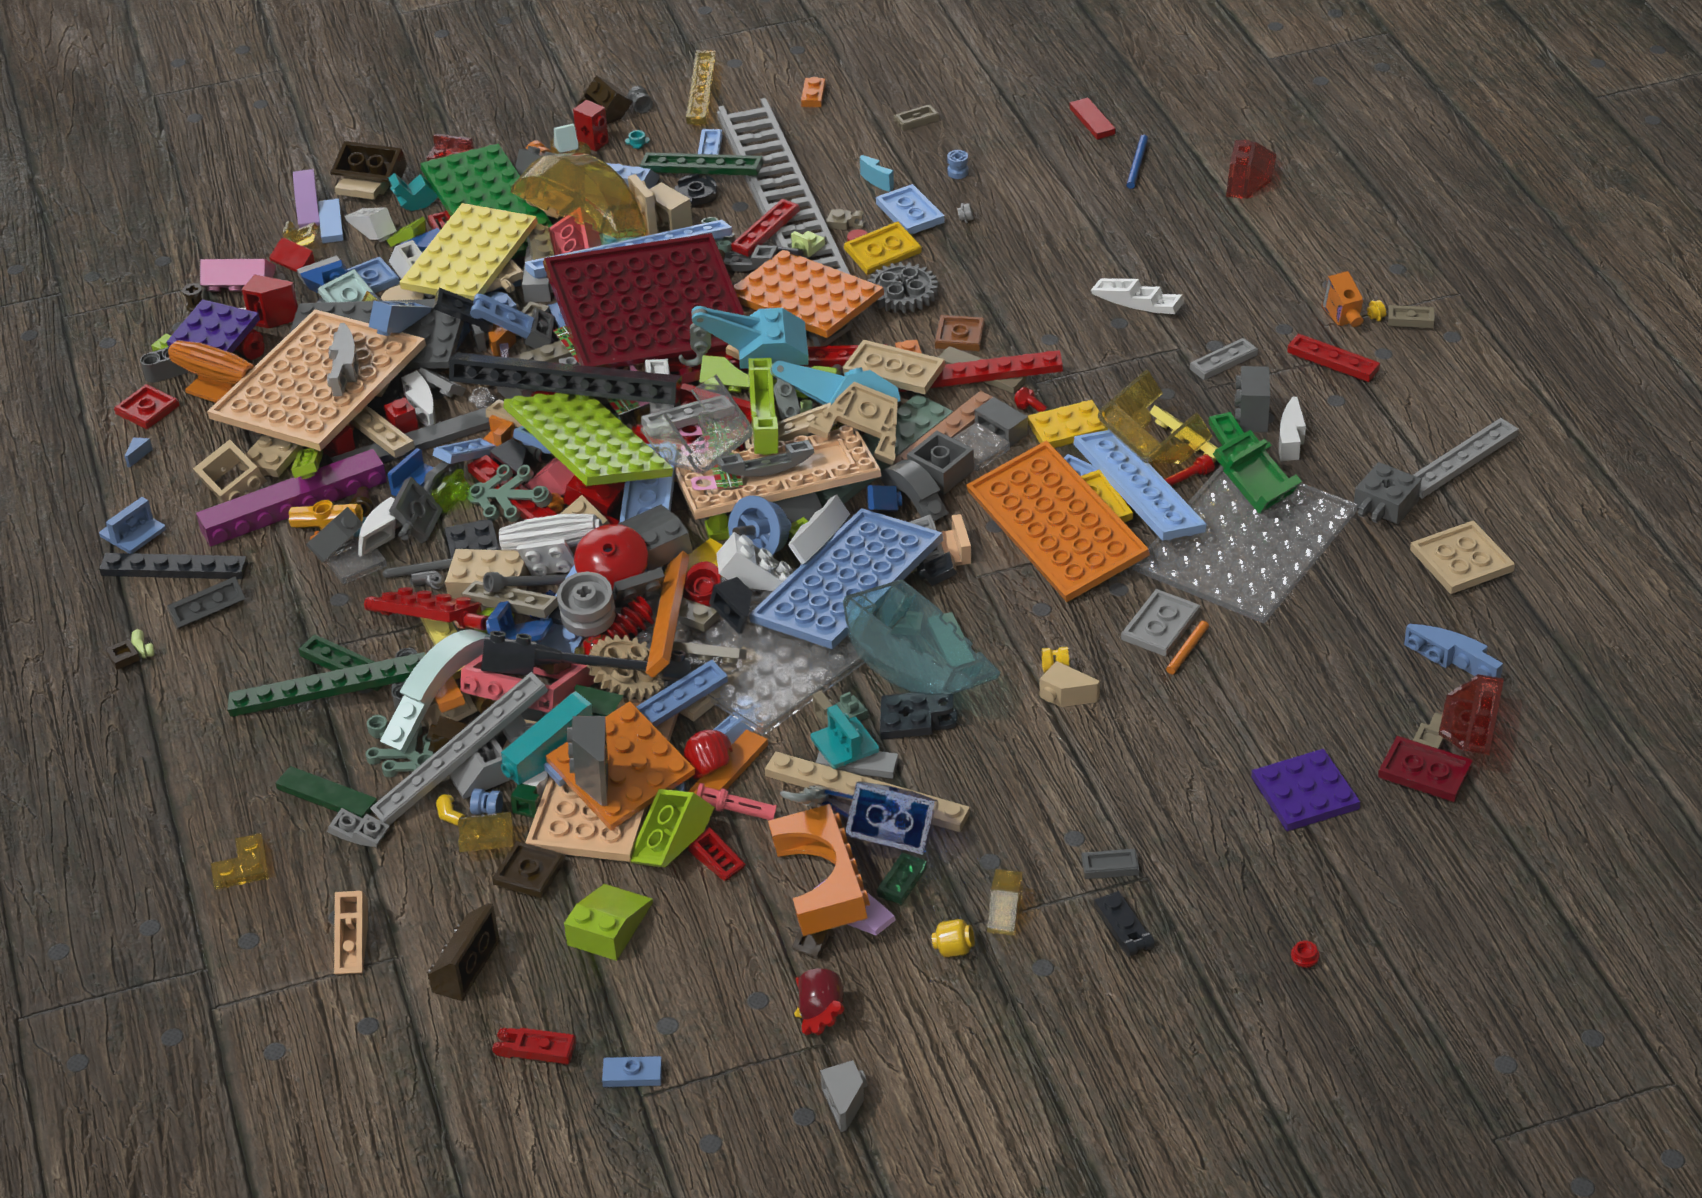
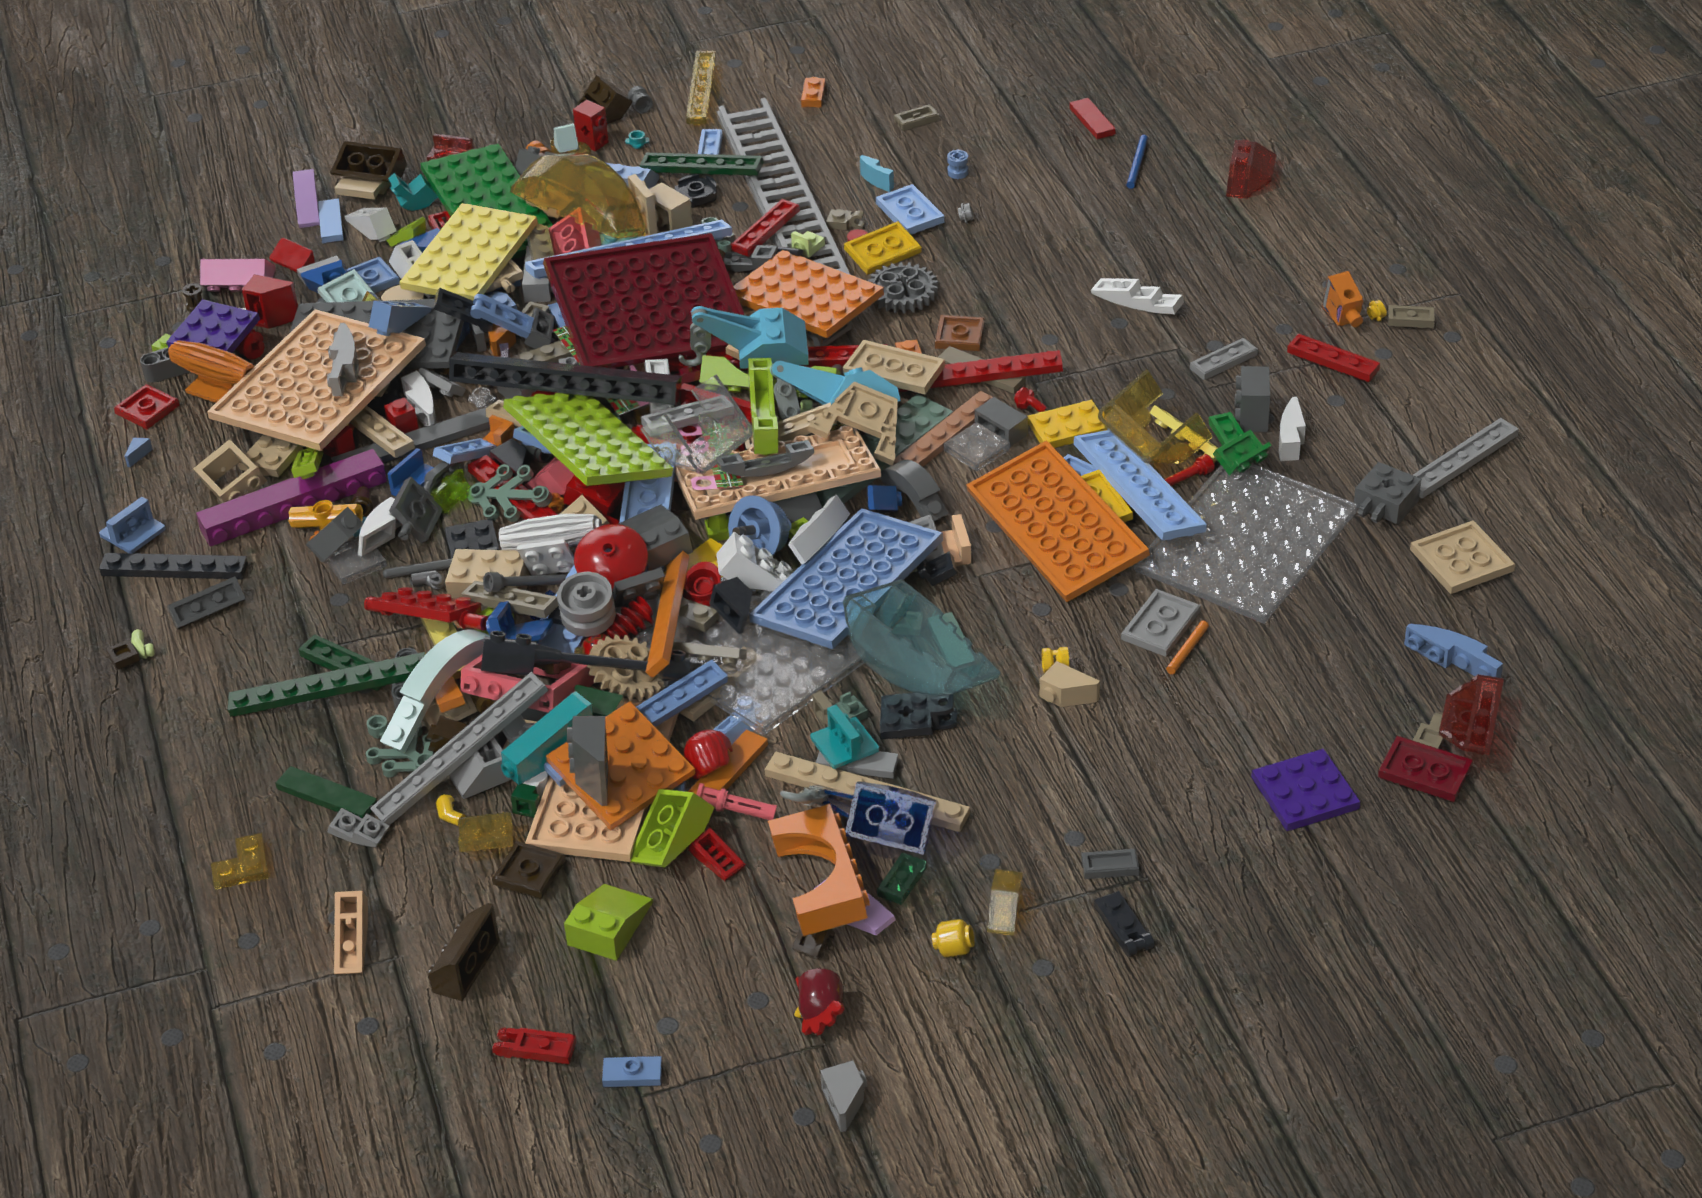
clear yellow bracket [282,221,319,246] -> none
medium blue wheel [470,788,503,817] -> none
dark grey brick [907,431,974,495] -> none
green panel [1223,439,1302,514] -> none
red plate [1291,941,1320,967] -> none

